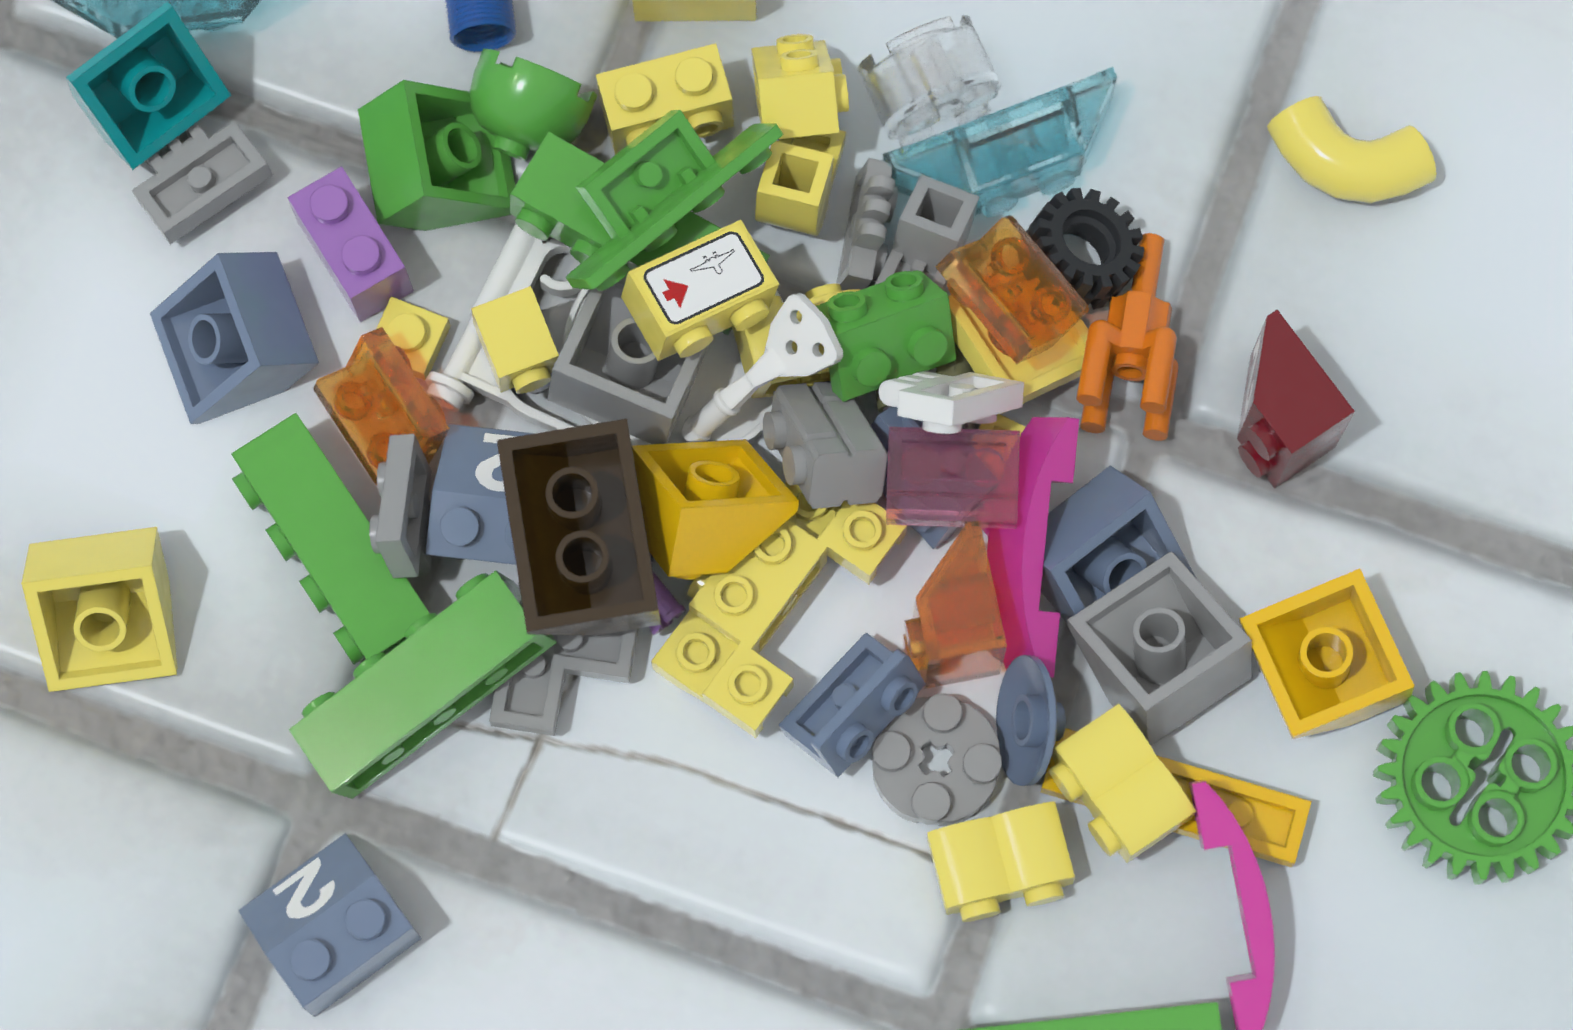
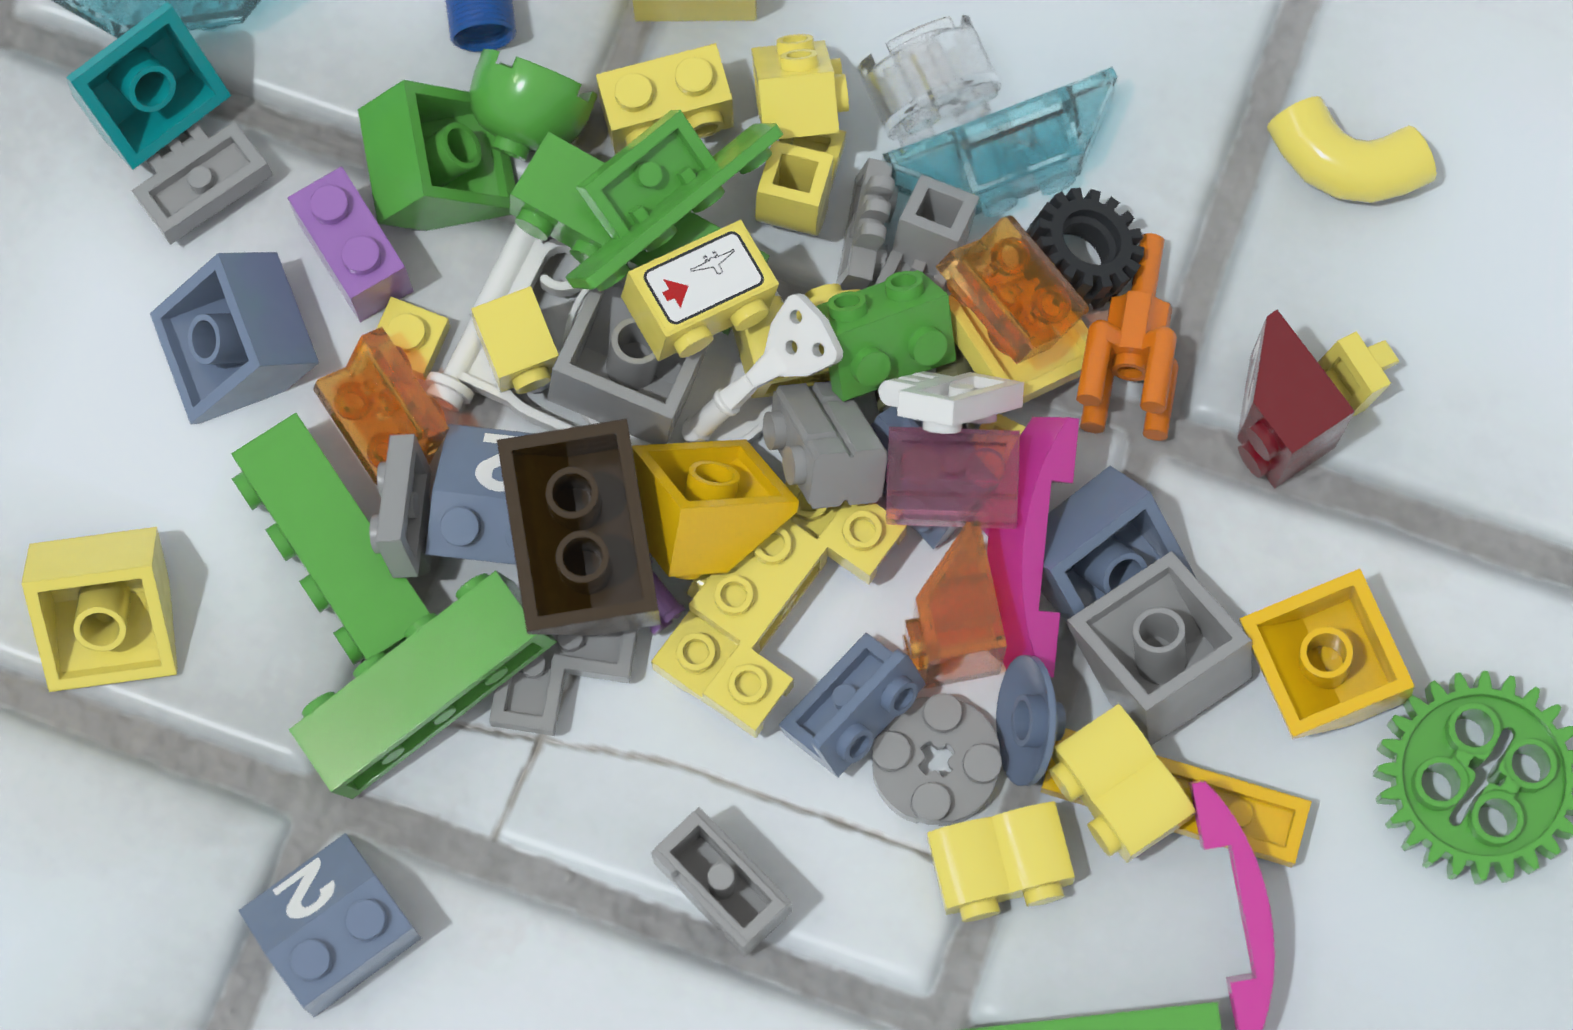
none -> light grey brick [651,807,792,957]
none -> light yellow tile [1318,331,1400,417]

